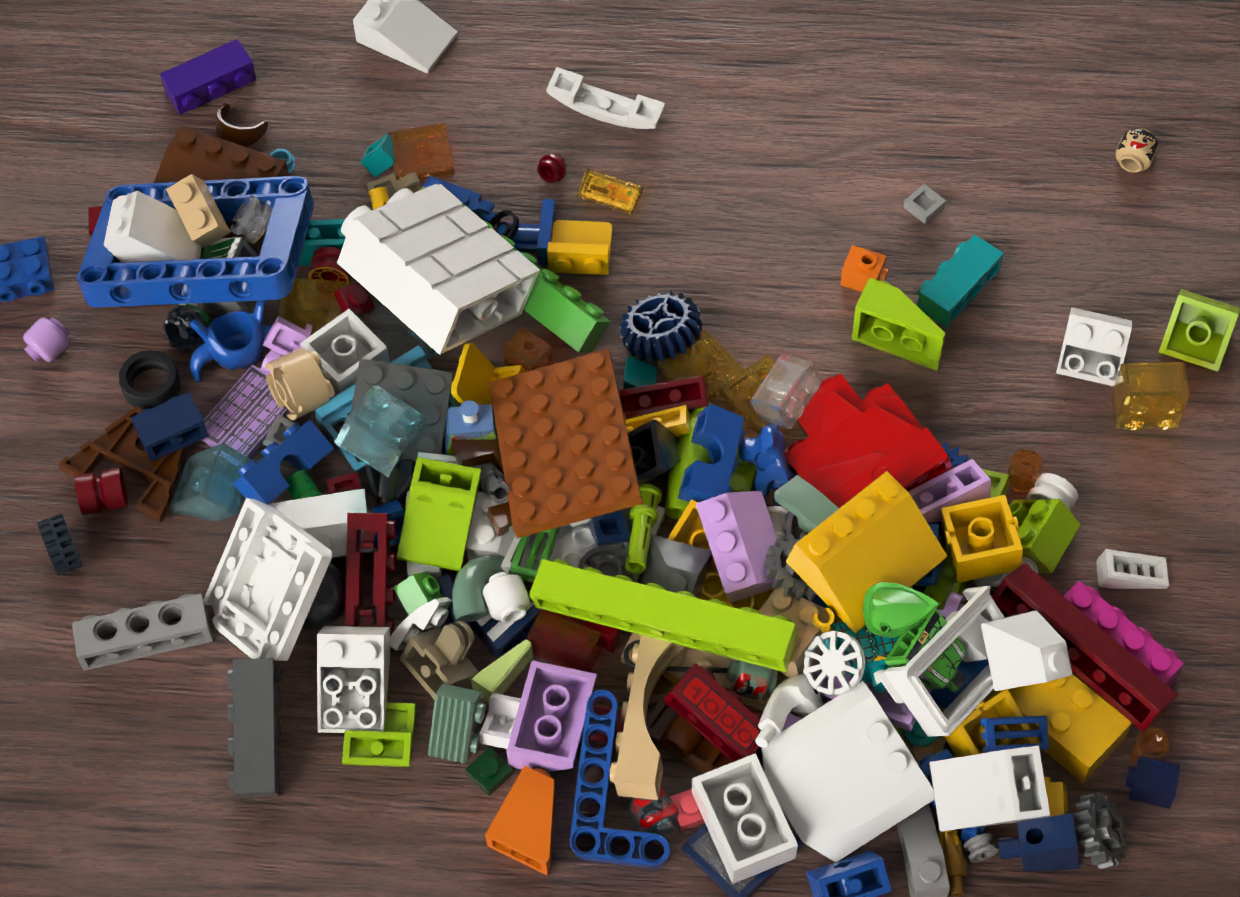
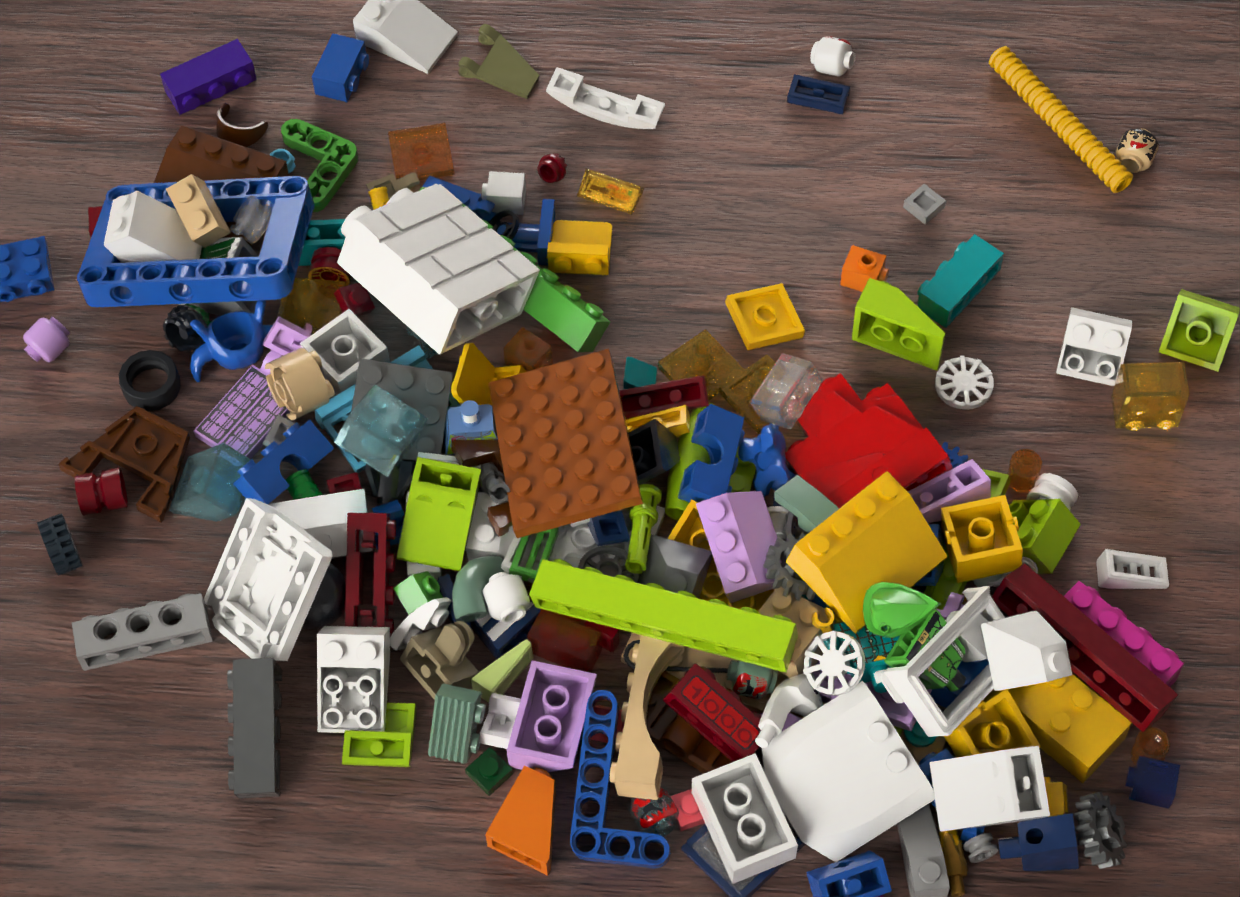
dark blue brick [131,392,209,462] -> none
teal slope [360,134,395,177] -> none
dark blue gear [620,291,703,363] -> none
blue tile [981,715,1049,753] -> none
none -> bright green beam [281,119,358,212]
none -> blue brick [312,33,369,102]
none -> olive flag [459,24,539,99]
none -> white brick [482,171,526,215]
none -> yellow plate [725,283,805,351]
none -> dark blue tile [787,74,850,115]
none -> white head [810,36,855,77]
none -> white wheel [935,355,994,410]
none -> yellow piece [989,46,1133,193]

